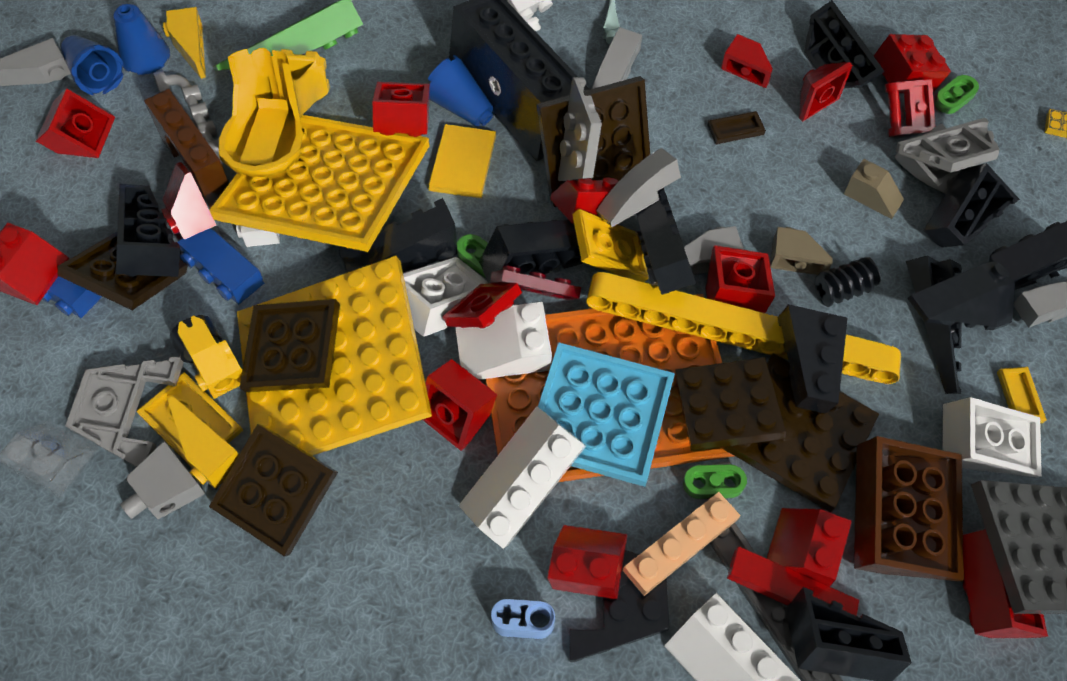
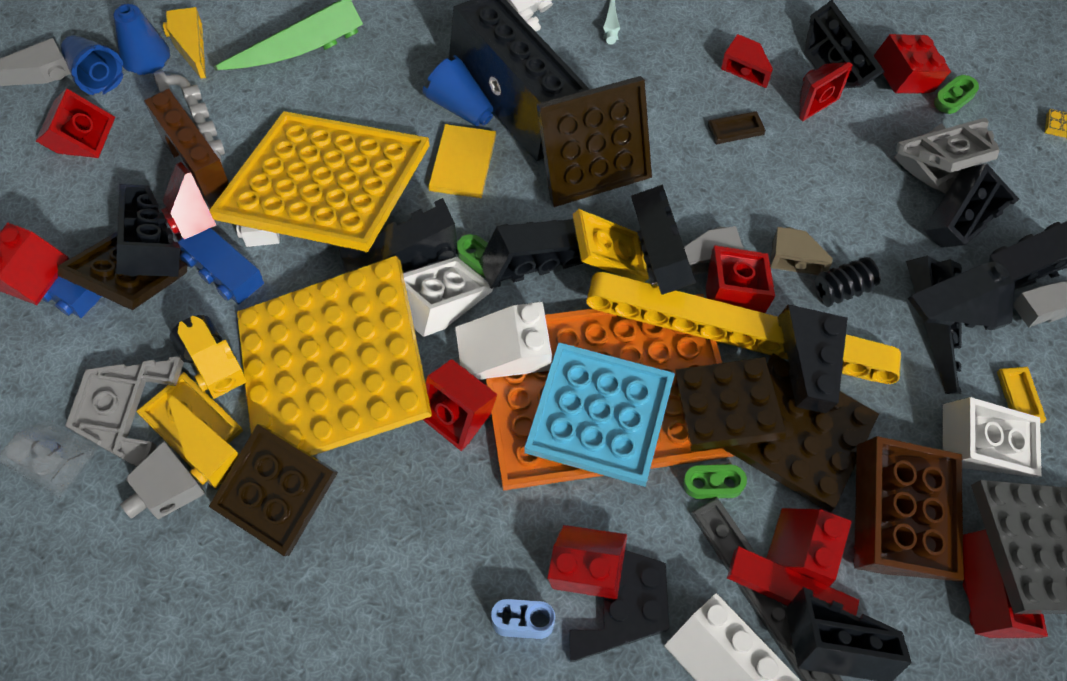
yellow animal [219,48,330,177] -> none
dark brown plate [240,299,340,392] -> none
red slope [372,82,430,137] -> none
red plate [442,283,522,329] -> none
white slope [458,406,587,549] -> none
dark red plate [490,266,581,300] -> none
red slope [550,177,619,223] -> none
light grey wing [558,77,602,181] -> none
light grey slope [592,27,642,89] -> none
light grey slope [596,148,681,227] -> none
light nougat plate [622,492,741,596] -> none
dark tan slope [844,159,904,219] -> none
red plate [885,79,936,137] -> none

